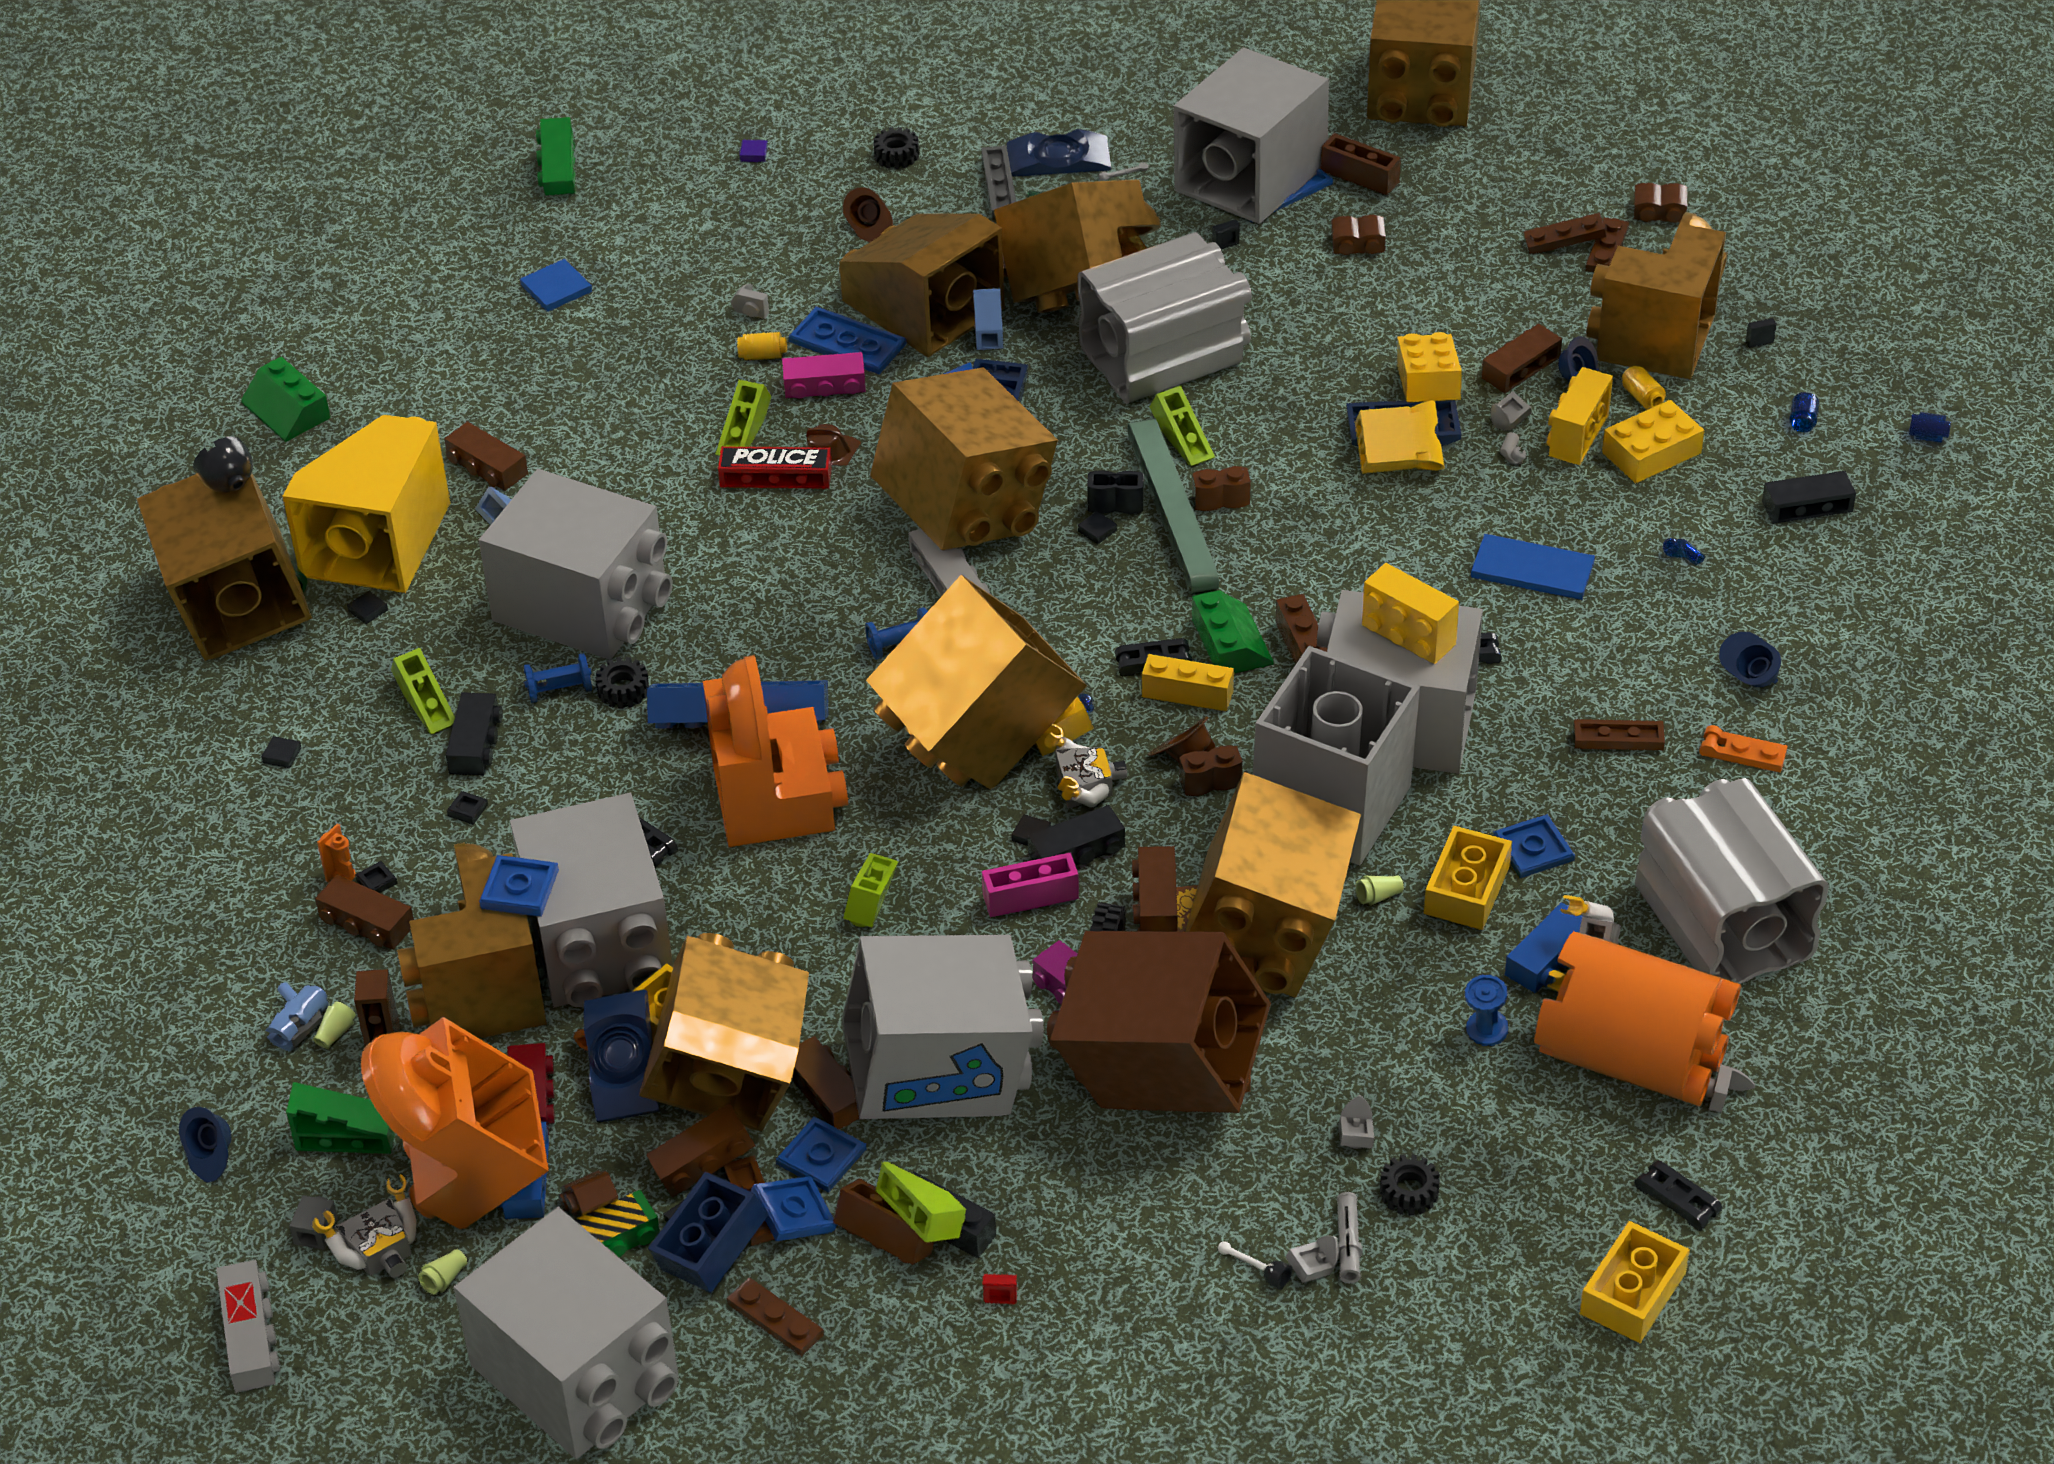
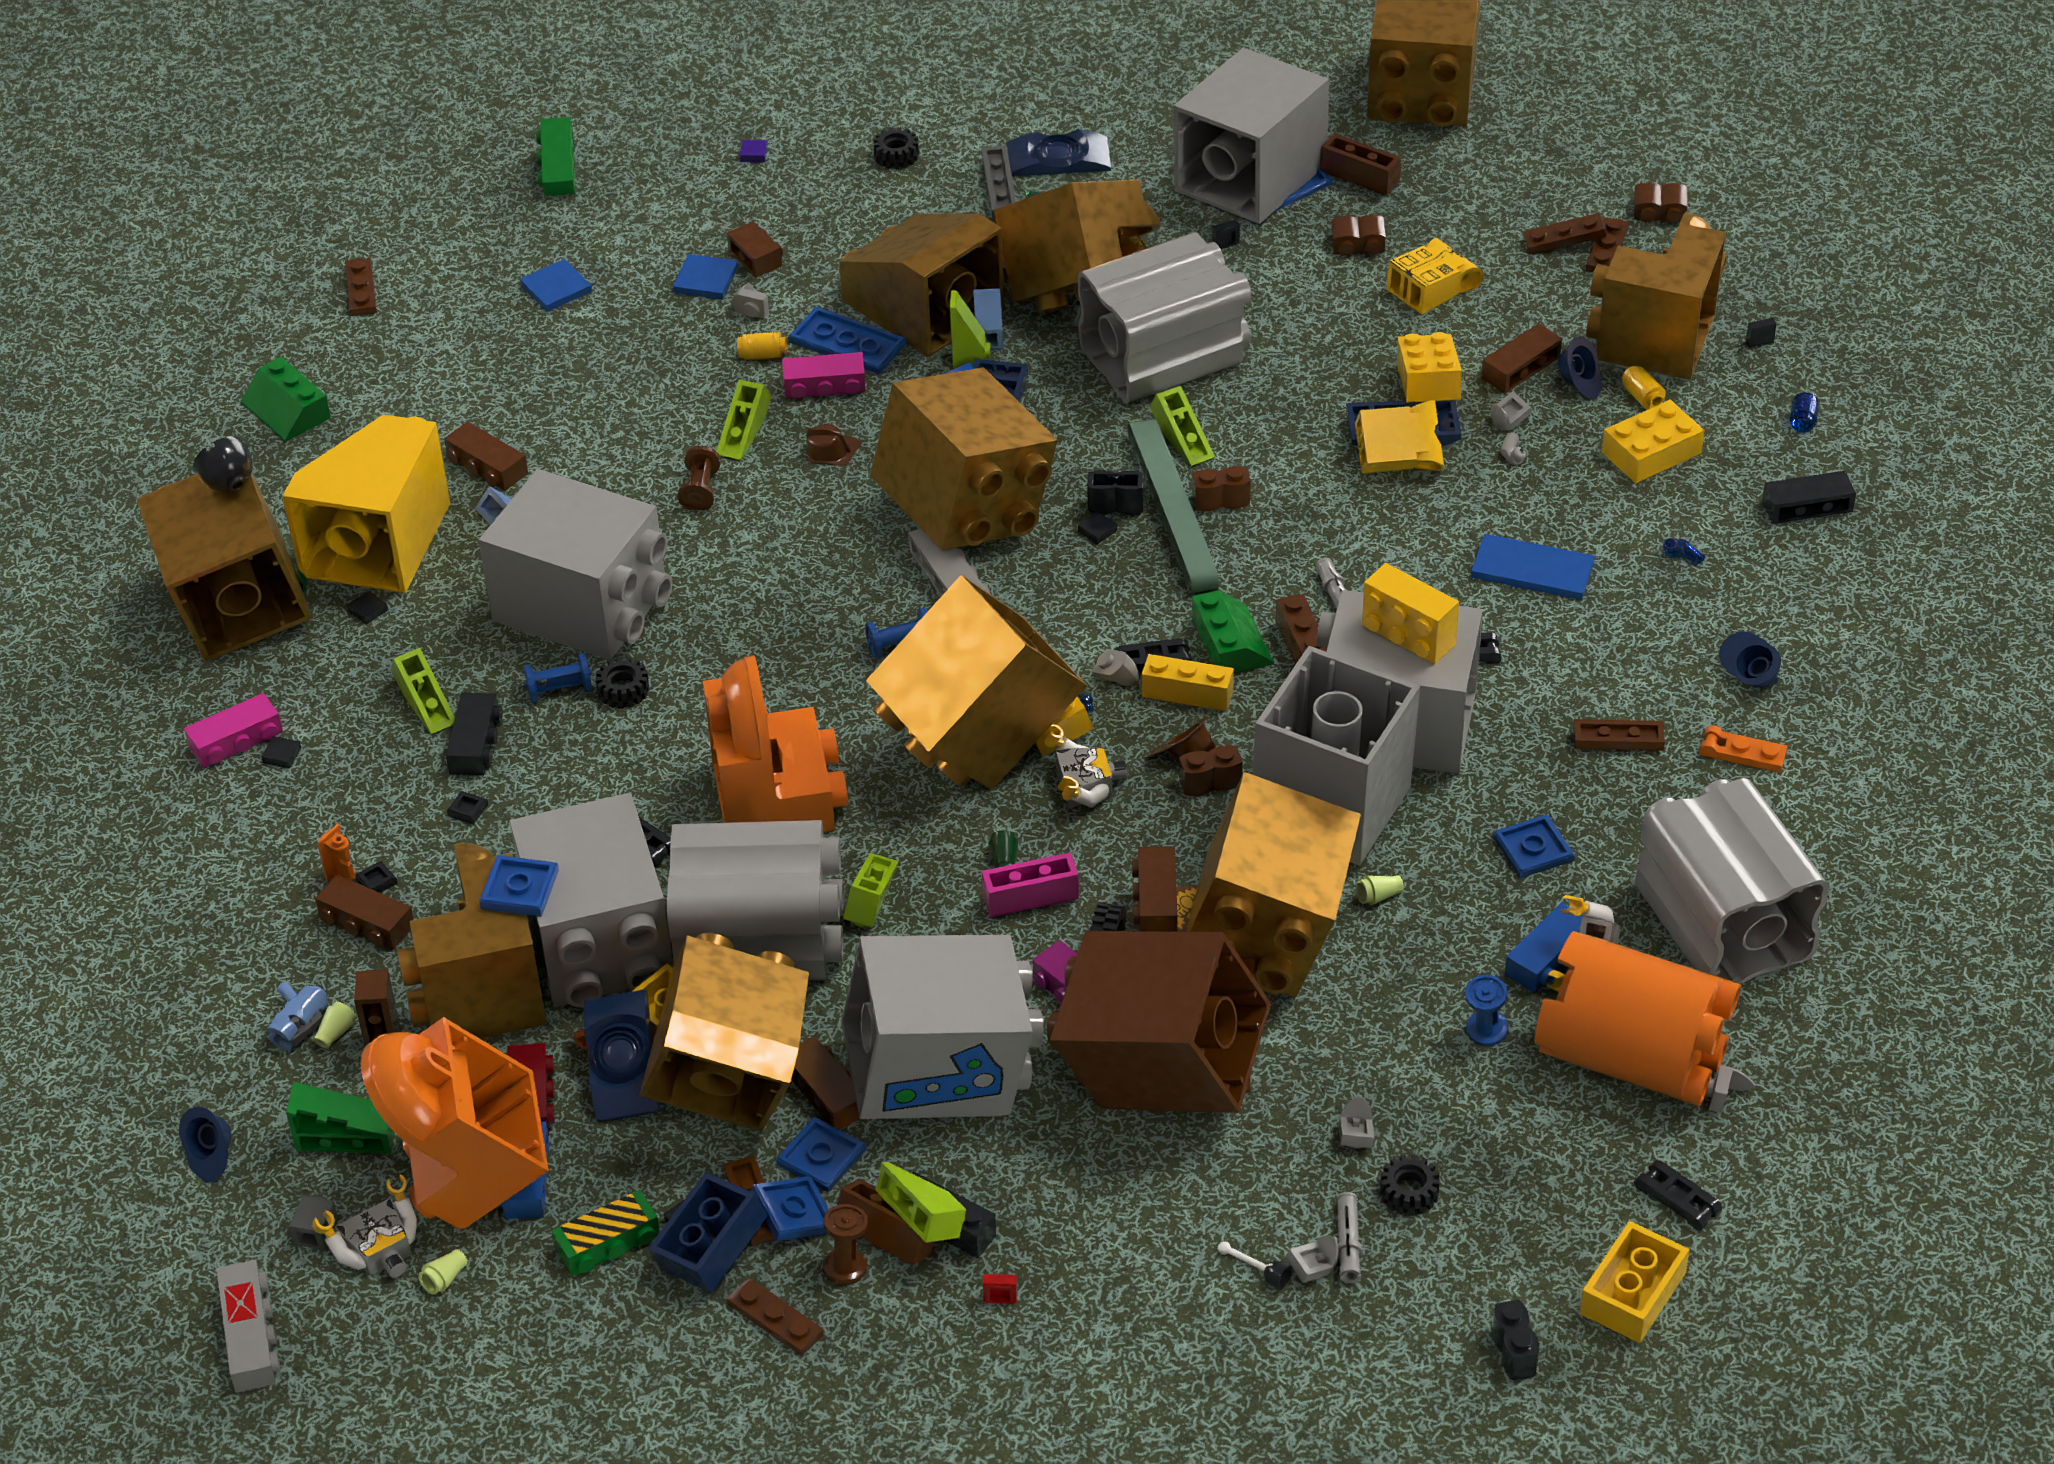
light grey brick [453,1207,679,1460] -> none
reddish brown brick [558,1170,618,1216] -> none
reddish brown brick [646,1103,756,1198] -> none
blue brick [647,680,829,729] -> none
brick [718,446,832,489] -> none
reddish brown piece [843,187,893,242] -> none
black tile [1012,814,1051,846] -> none
black brick [1028,805,1125,866] -> none
light grey hinge [1098,162,1149,181] -> none
yellow brick [1424,826,1512,930] -> none
yellow brick [1546,367,1613,465] -> none
clear blue brick [1909,412,1951,443] -> none
none -> dark pink brick [184,693,283,768]
none -> reddish brown plate [345,258,377,316]
none -> light grey brick [667,820,844,981]
none -> blue tile [673,254,738,300]
none -> reddish brown hose [677,445,721,510]
none -> reddish brown brick [727,221,783,278]
none -> reddish brown hose [823,1204,868,1285]
none -> lime slope [950,290,991,368]
none -> dark green cone [988,830,1018,868]
none -> light grey plate [1091,649,1139,686]
none -> light grey pin [1315,558,1346,609]
none -> yellow piece [1386,238,1484,315]
none -> black brick [1492,1299,1539,1381]

